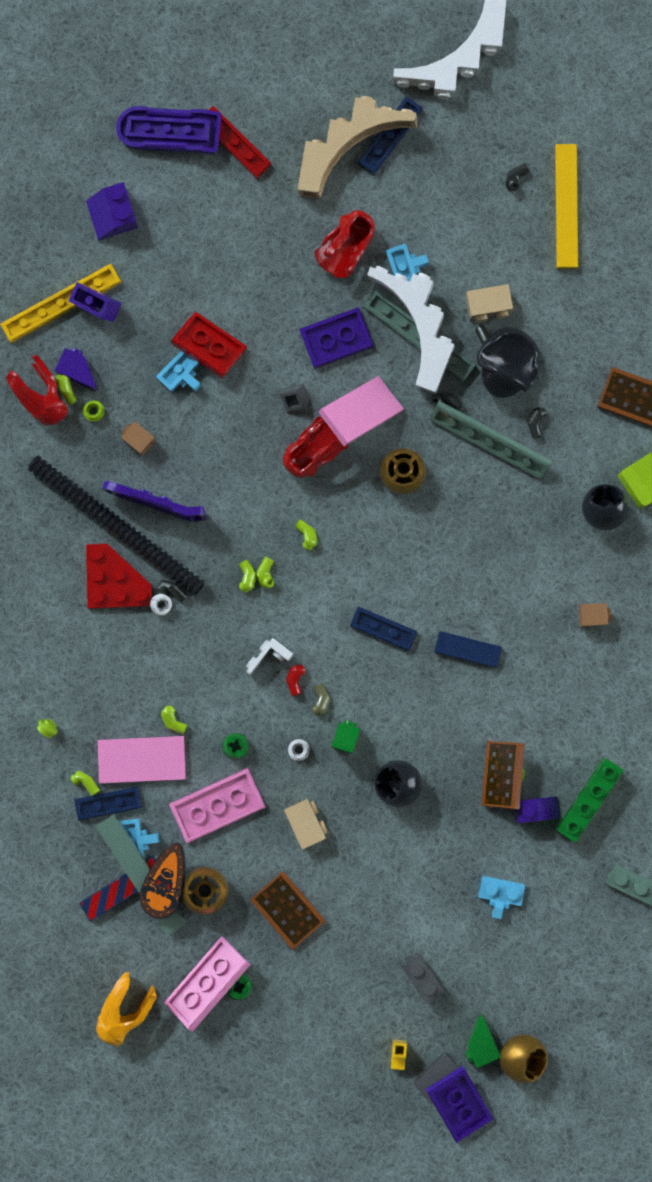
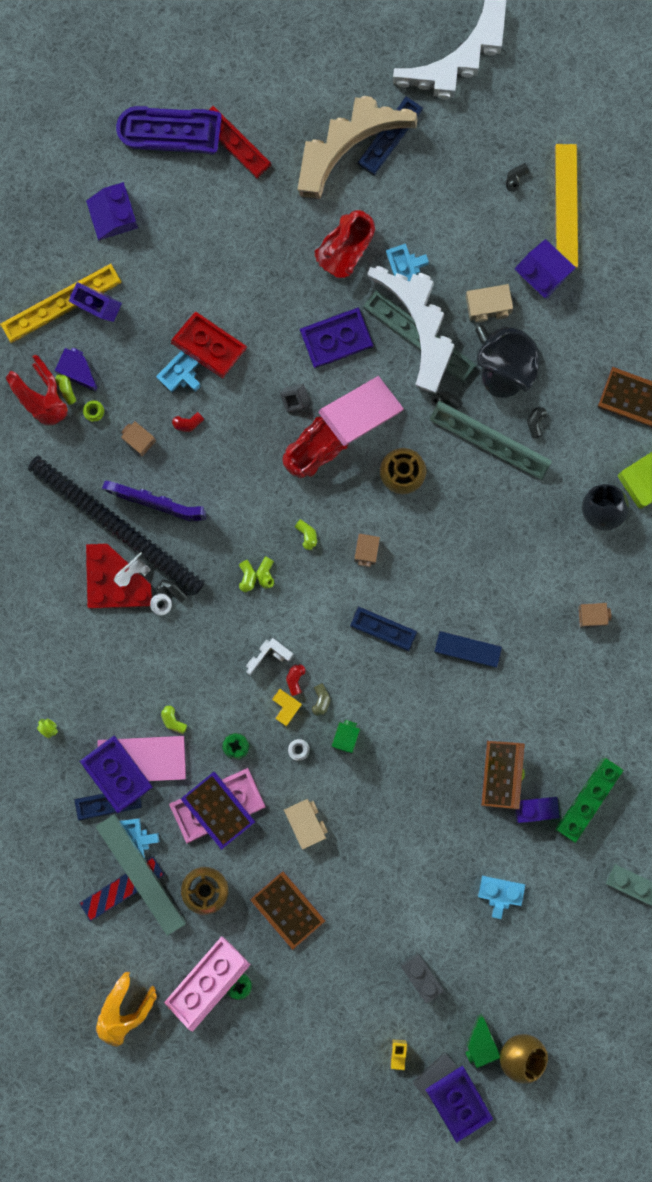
lime arm [70,771,100,796] -> none
shield [139,843,186,919] -> none
black wheel [375,760,422,808] -> none
none -> dark purple tile [79,735,153,813]
none -> white piece [113,553,151,587]
none -> red arm [172,412,205,432]
none -> tile [181,771,255,850]
none -> yellow piece [272,689,302,726]
none -> medium nougat brick [354,534,380,567]
none -> dark purple slope [514,239,576,299]

